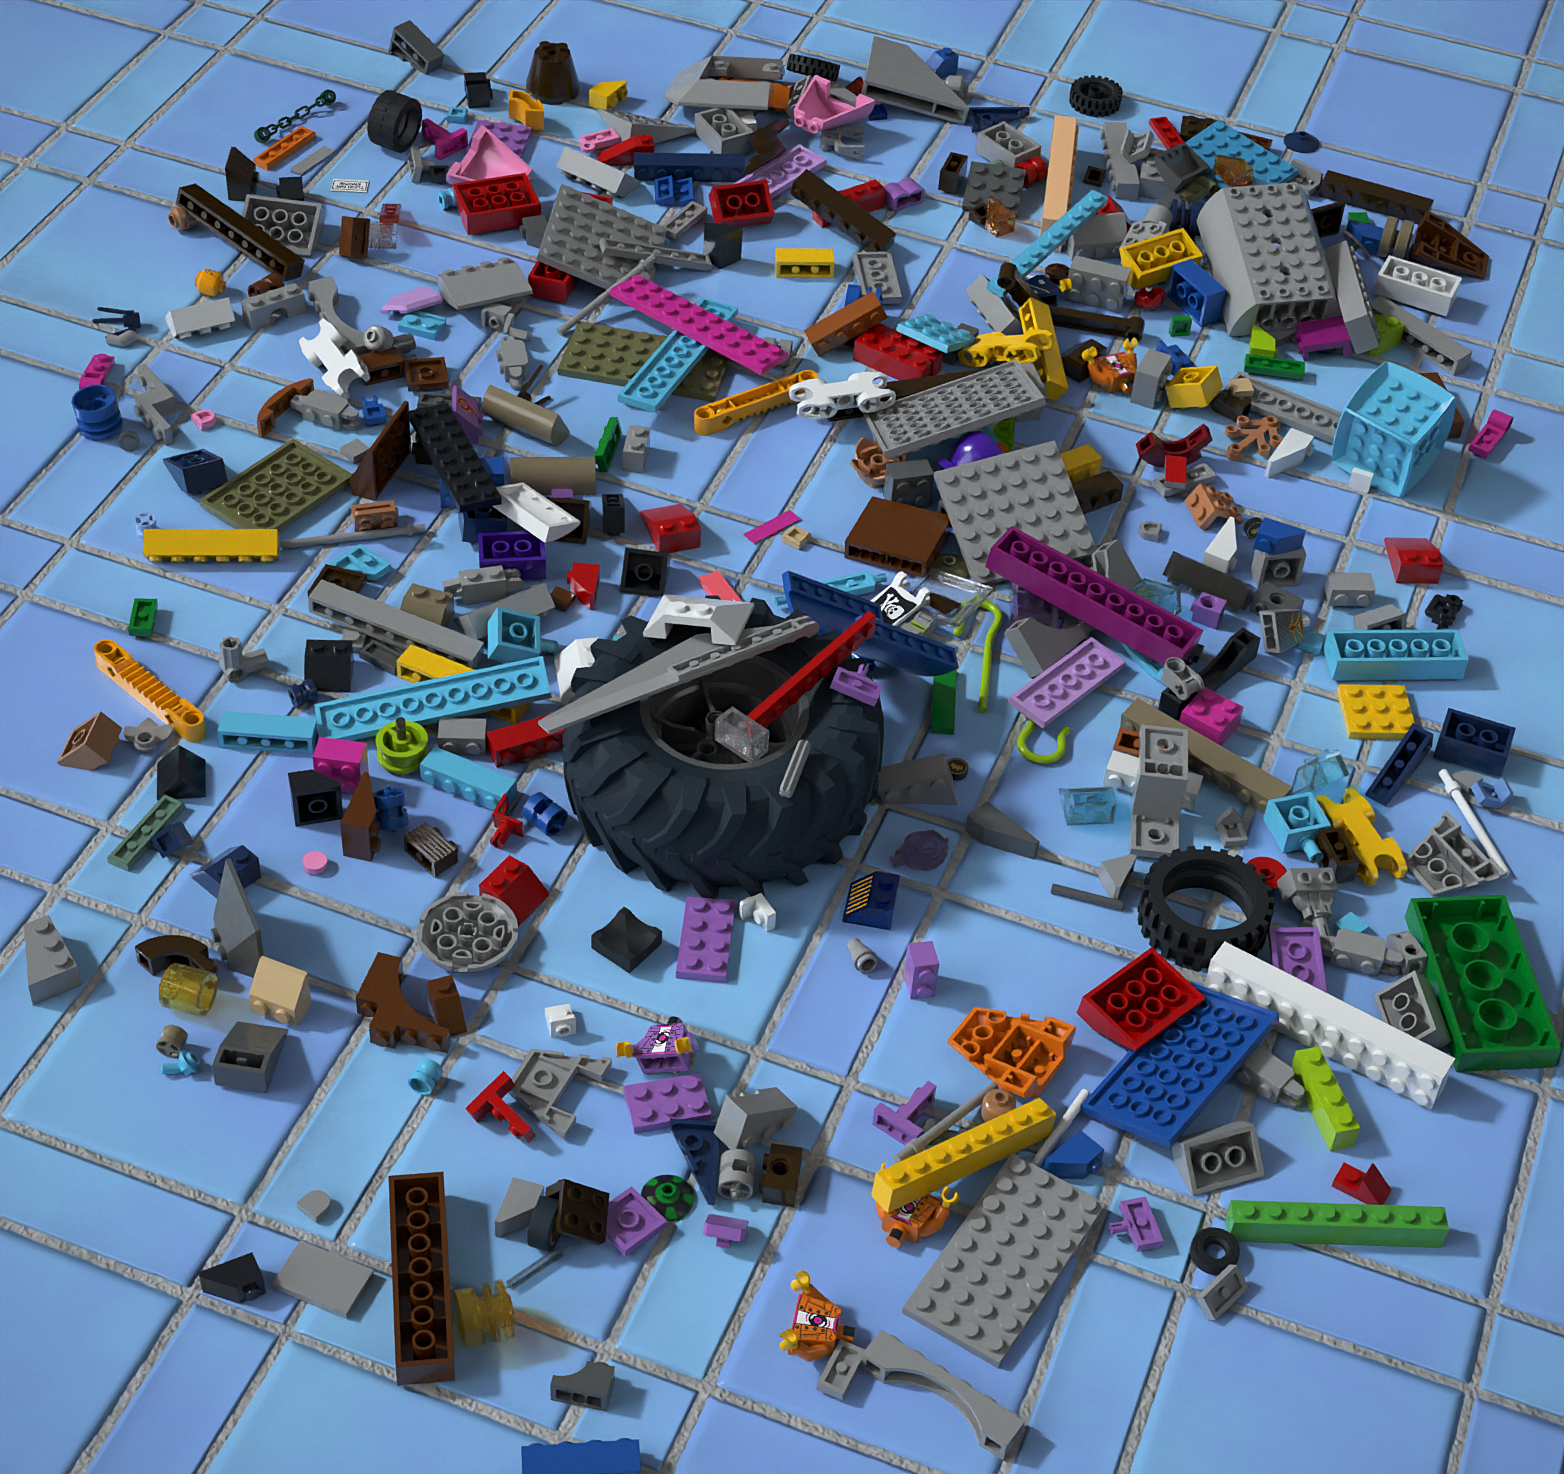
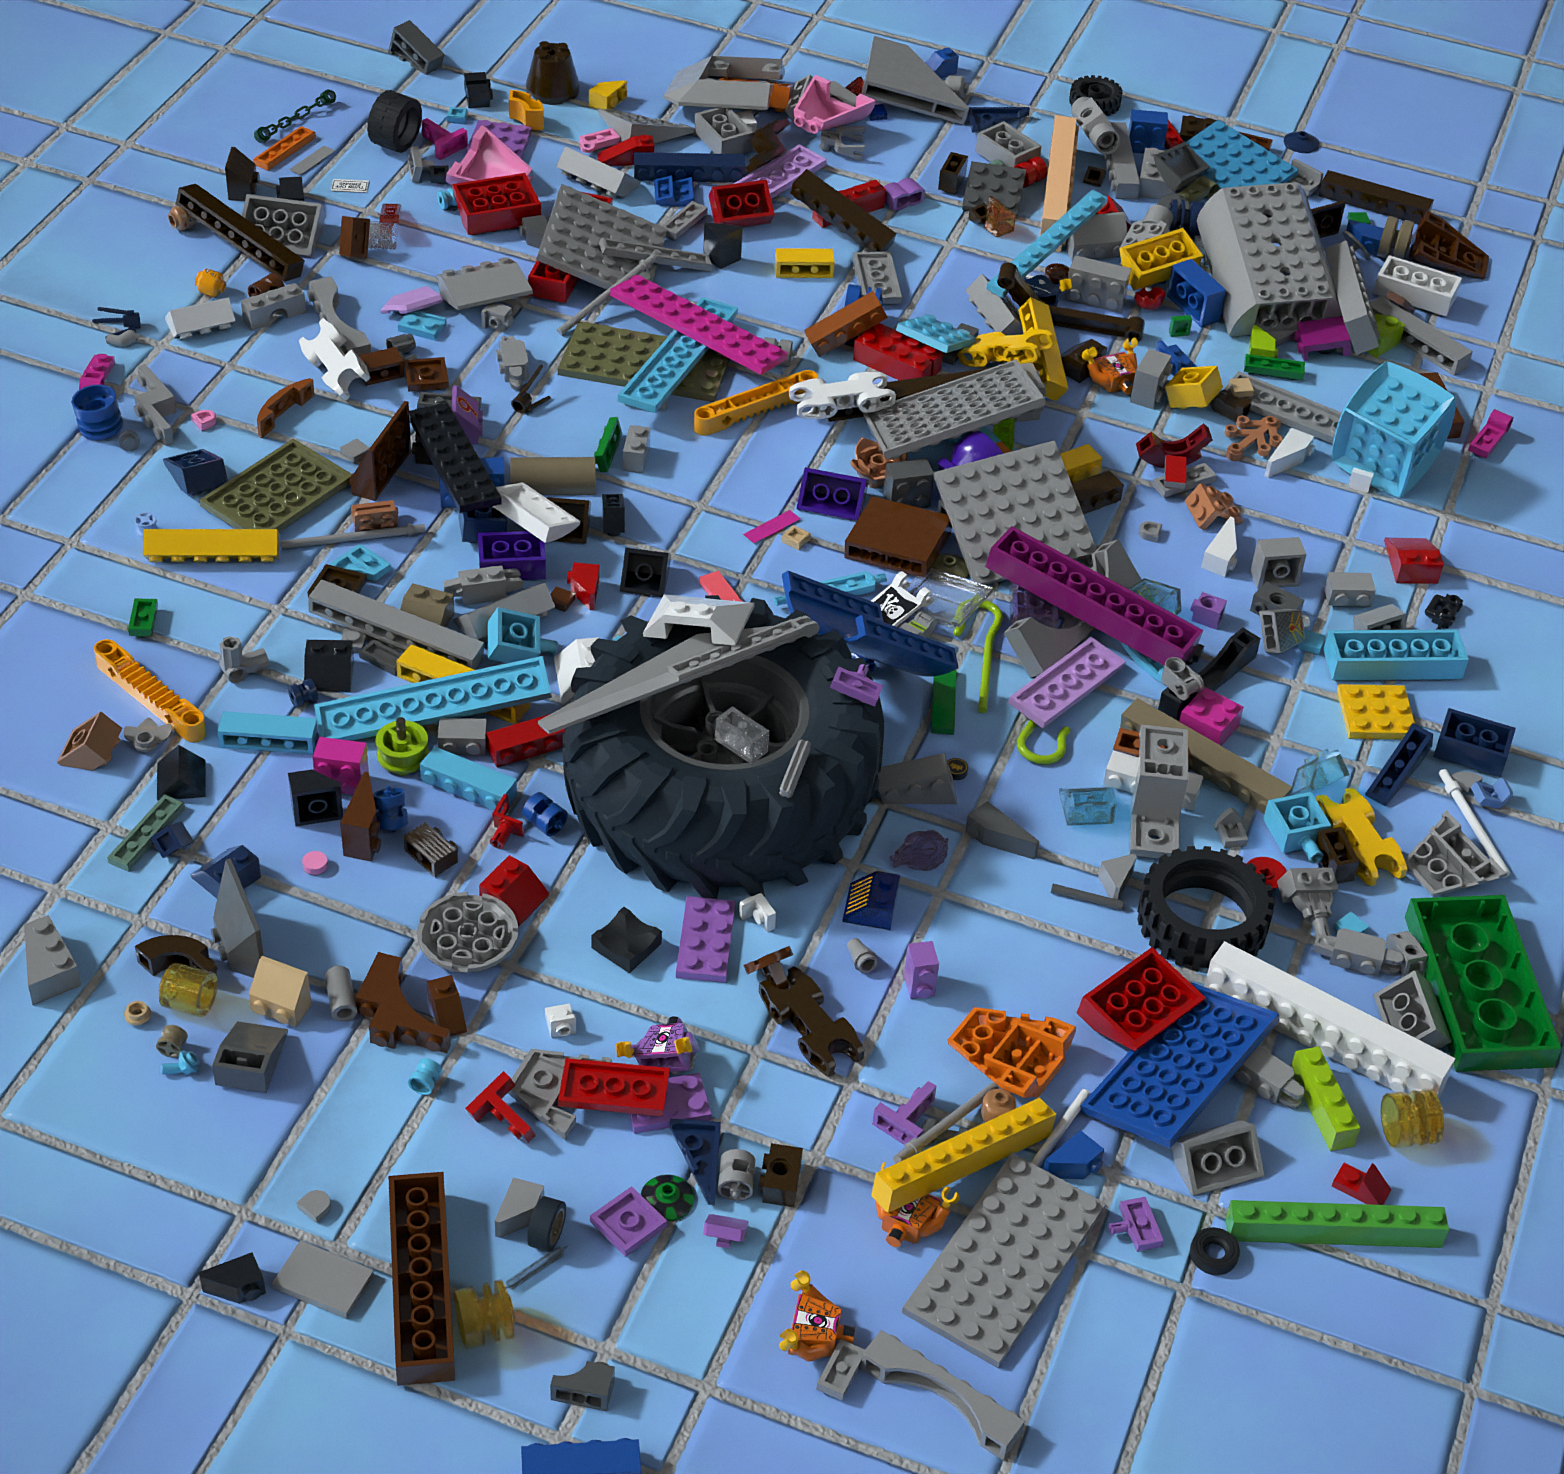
light grey hinge [290,390,360,431] -> none
blue plate [362,395,387,426] -> none
light grey head [363,325,394,352] -> none
dark tan brick [482,385,570,446] -> none
light grey tile [502,313,533,341] -> none
dark brown bracket [545,1179,610,1245] -> none
medium lavender tile [551,489,573,498] -> none
red slope [640,504,701,553] -> none
light grey wedge [714,1087,798,1150] -> none
red plate [745,611,876,738] -> none
black wheel [786,54,840,81] -> none
dark brown slope [930,593,961,614] -> none
light grey bracket [1121,129,1154,163] -> none
clear smoke slope [1162,551,1258,612] -> none
light grey plate [1196,1265,1249,1320] -> none
clear orange slope [1213,155,1253,187] -> none
black tile [1244,517,1263,539] -> none
blue slope [1253,517,1306,555] -> none
medium lavender plate [1267,927,1327,993] -> none
none -> tan plate [124,1001,151,1025]
none -> light grey brick [325,965,358,1022]
none -> red plate [558,1058,670,1117]
none -> reddish brown tile [743,946,793,989]
none -> dark brown piece [759,966,865,1077]
none -> dark purple slope [796,467,869,521]
none -> light grey brick [1071,97,1120,154]
none -> blue brick [1128,109,1168,154]
none -> clear yellow wheel [1380,1089,1444,1148]
none -> reddish brown tile [1386,291,1416,314]

